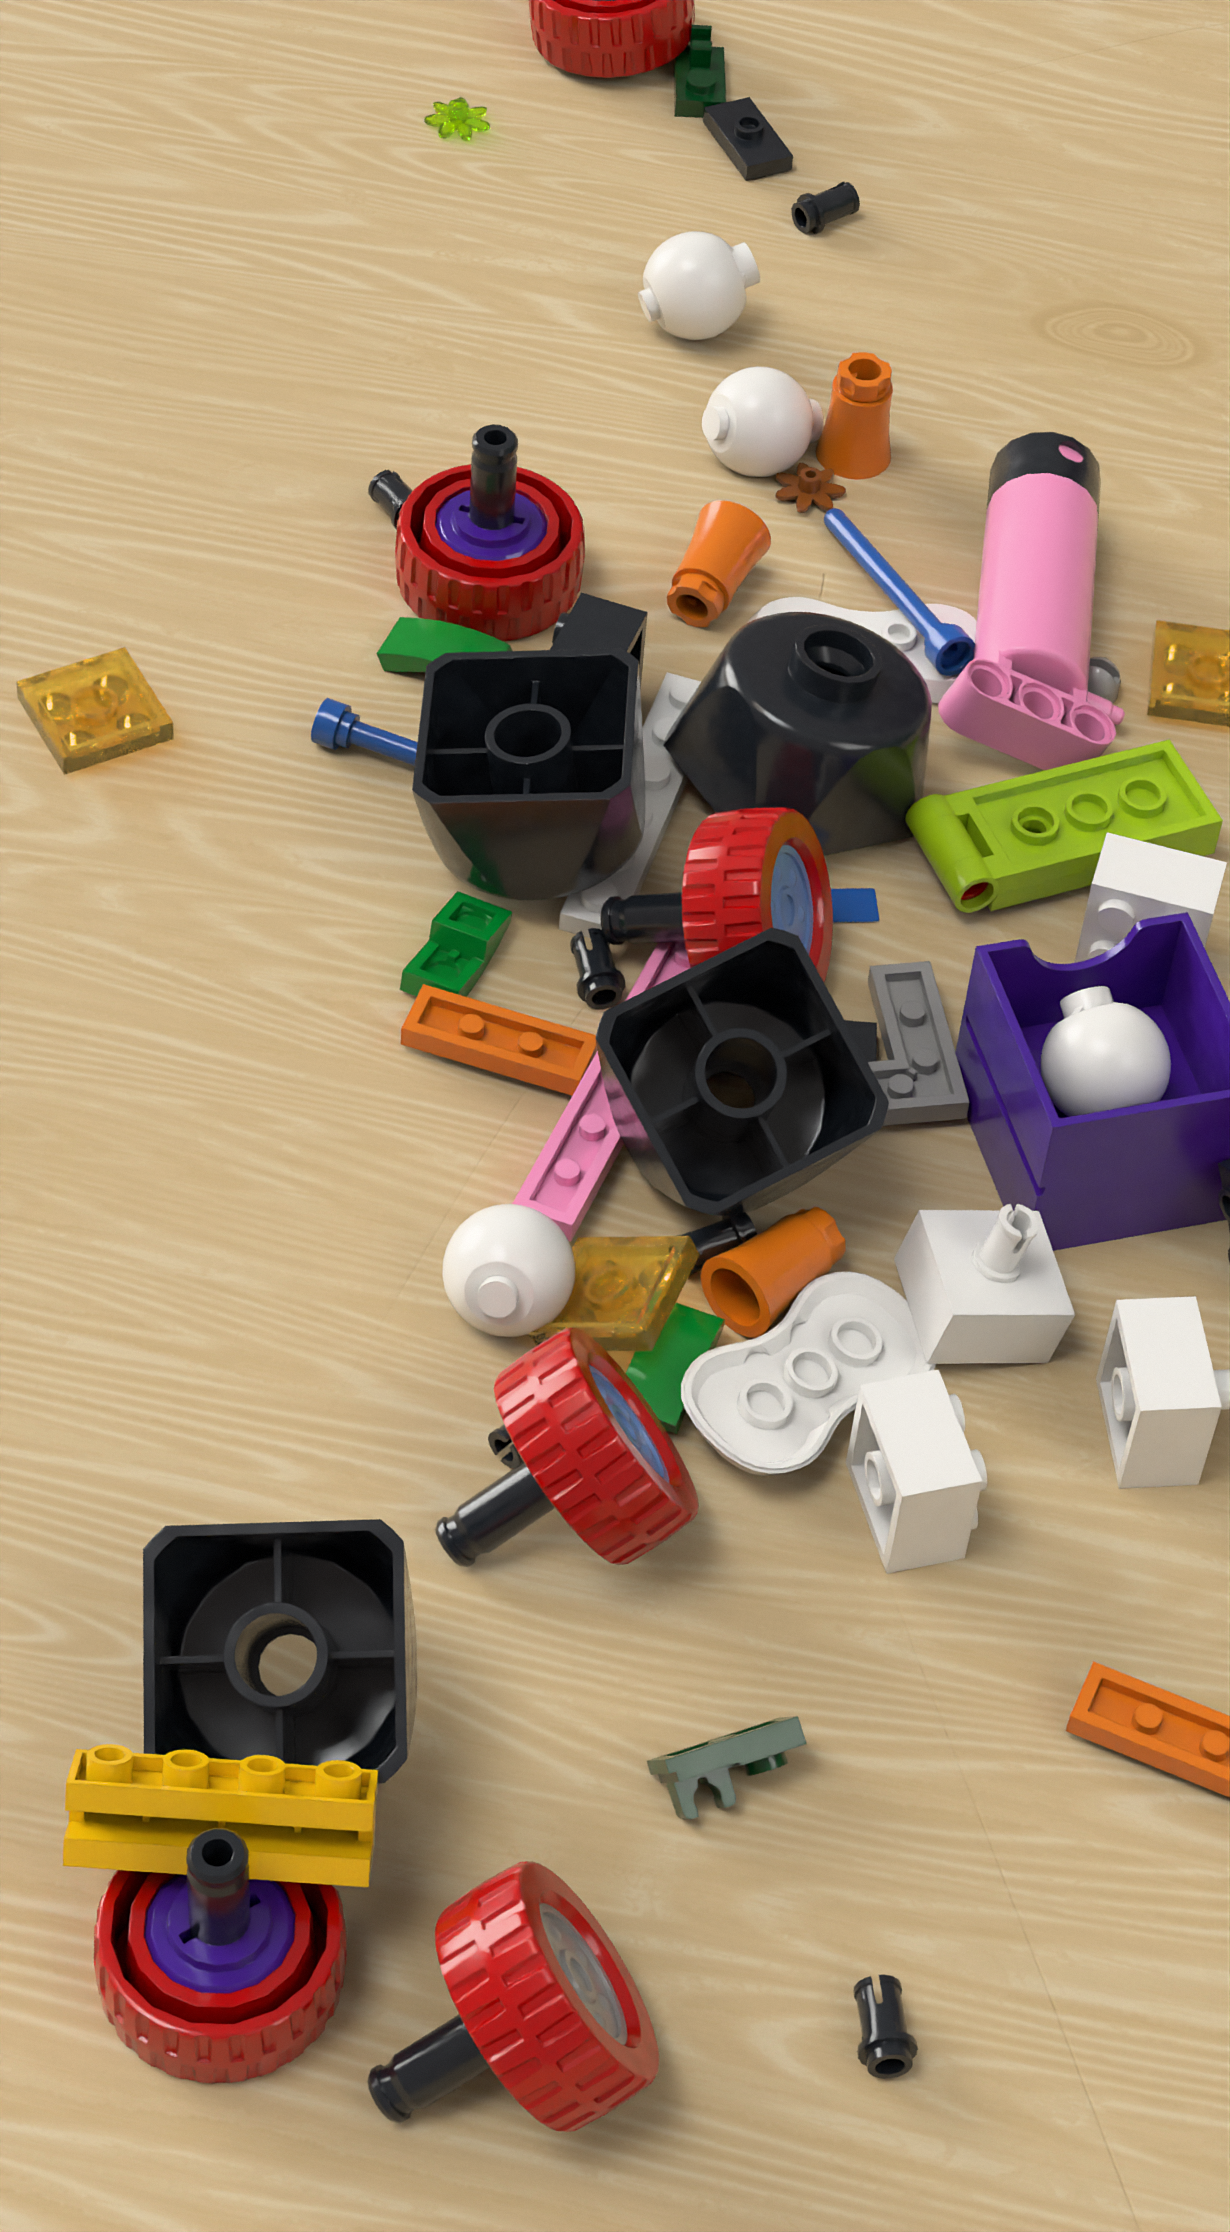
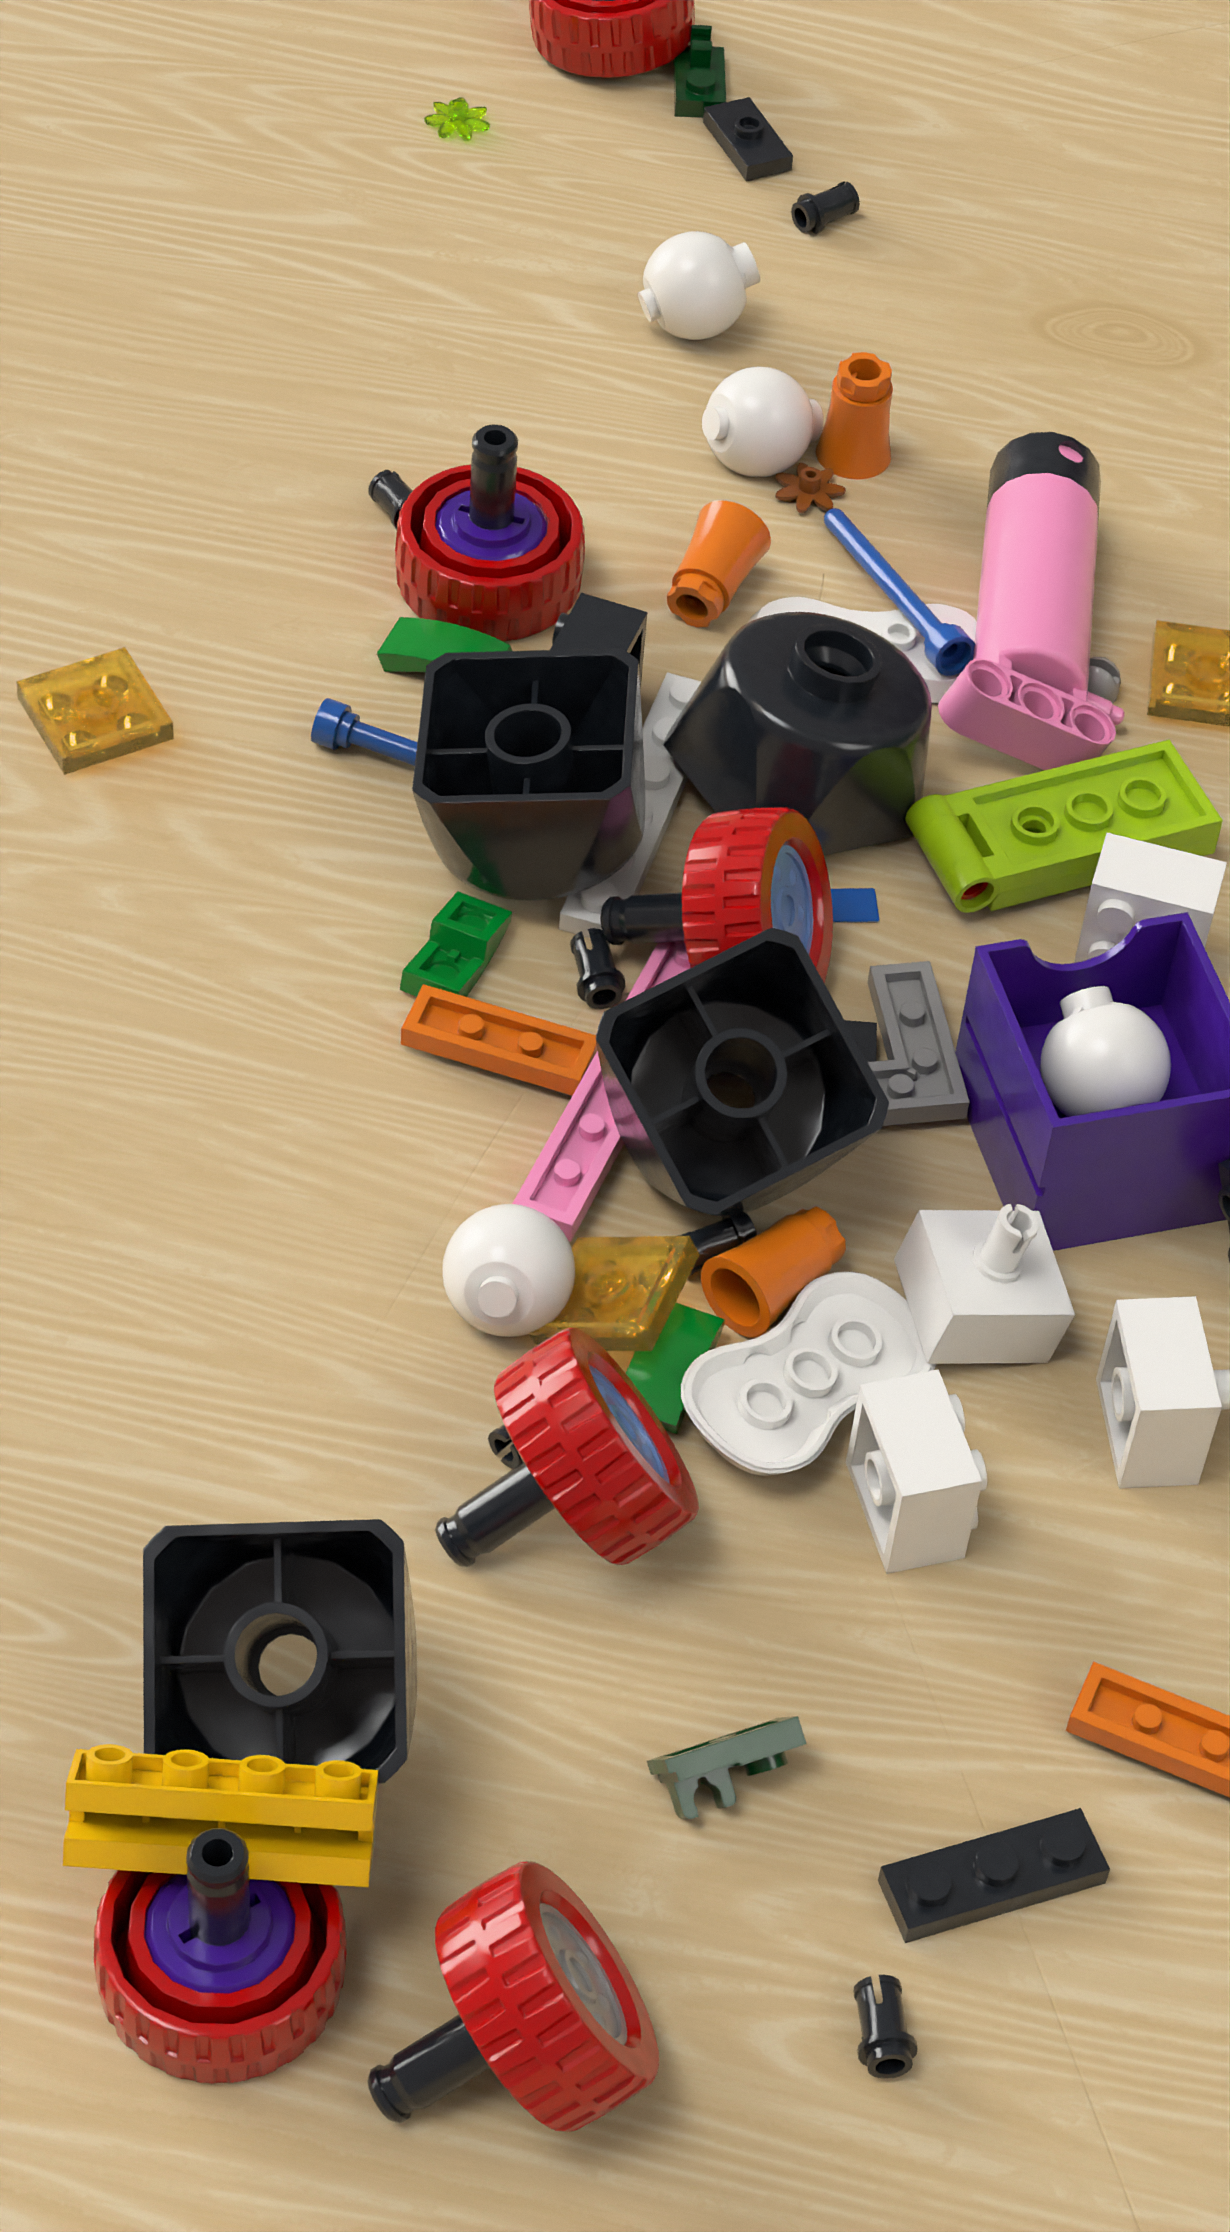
none -> black plate [878,1808,1110,1943]

